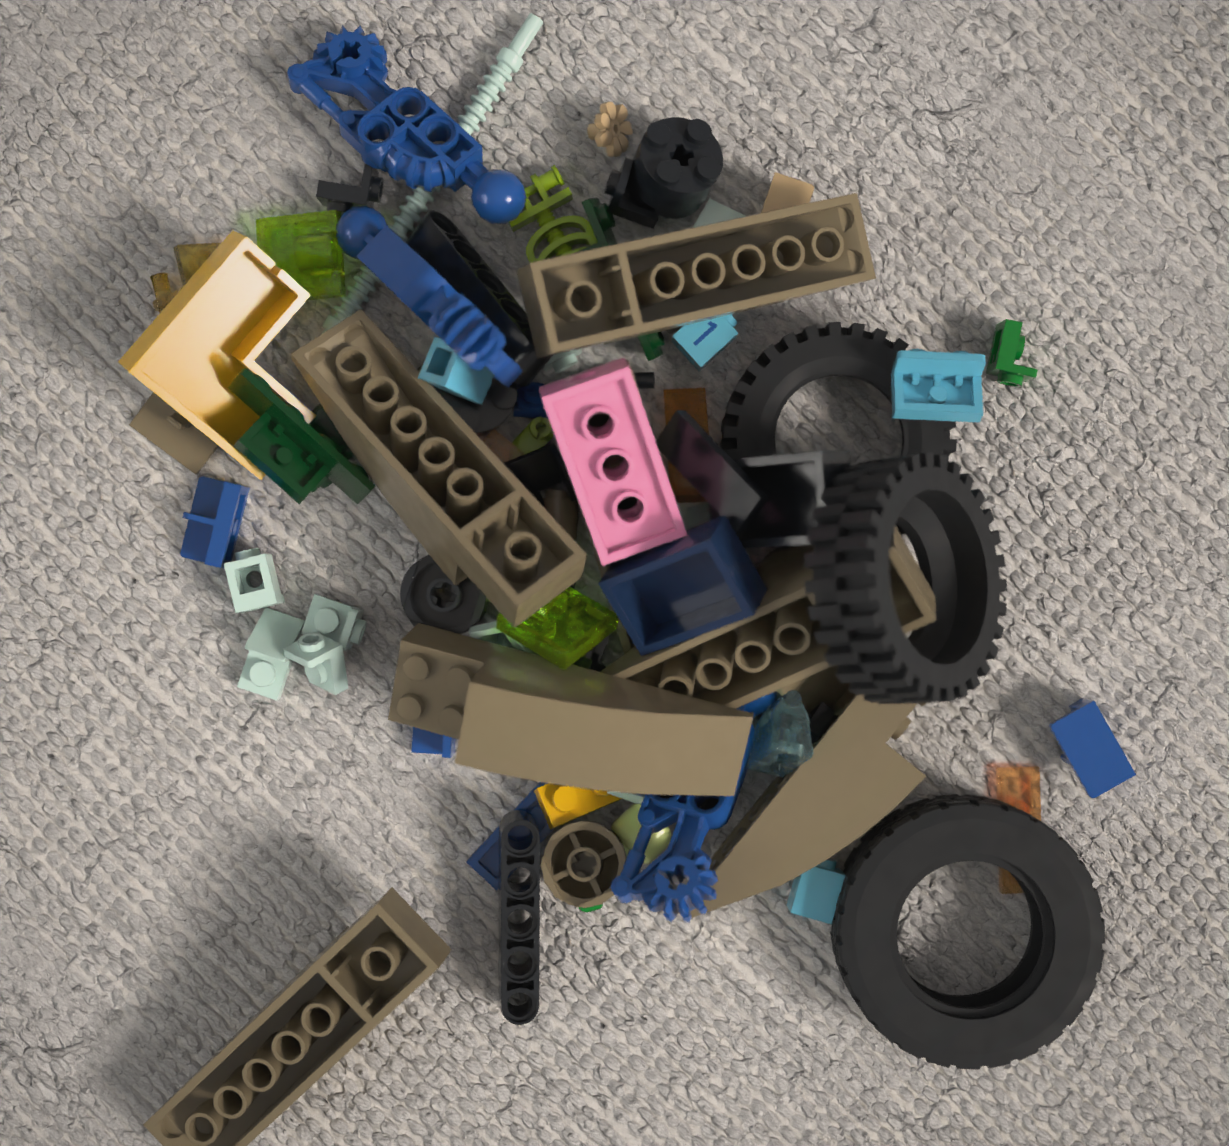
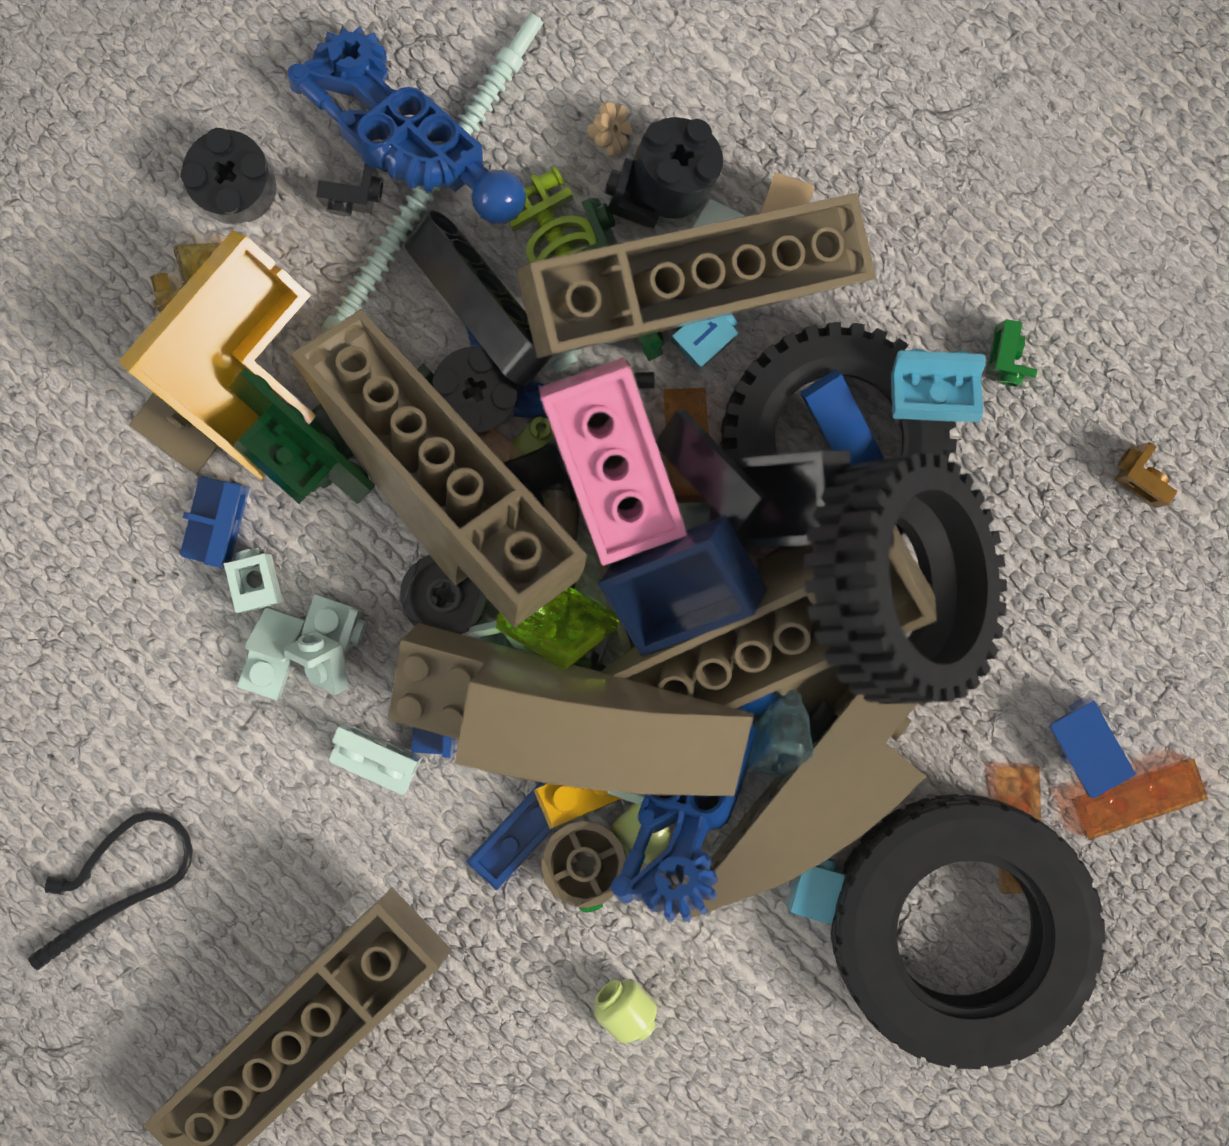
clear neon green plate [256,210,346,301] -> none
blue arm [335,206,523,388] -> none
medium azure brick [418,337,494,405] -> none
black beam [499,810,540,1025] -> none
none -> black piece [28,811,193,970]
none -> black brick [181,128,277,224]
none -> light aqua bracket [329,723,422,795]
none -> yellowish green head [595,979,657,1043]
none -> blue tile [800,369,884,465]
none -> clear orange tile [1072,758,1208,840]
none -> pearl gold bracket [1114,442,1178,508]

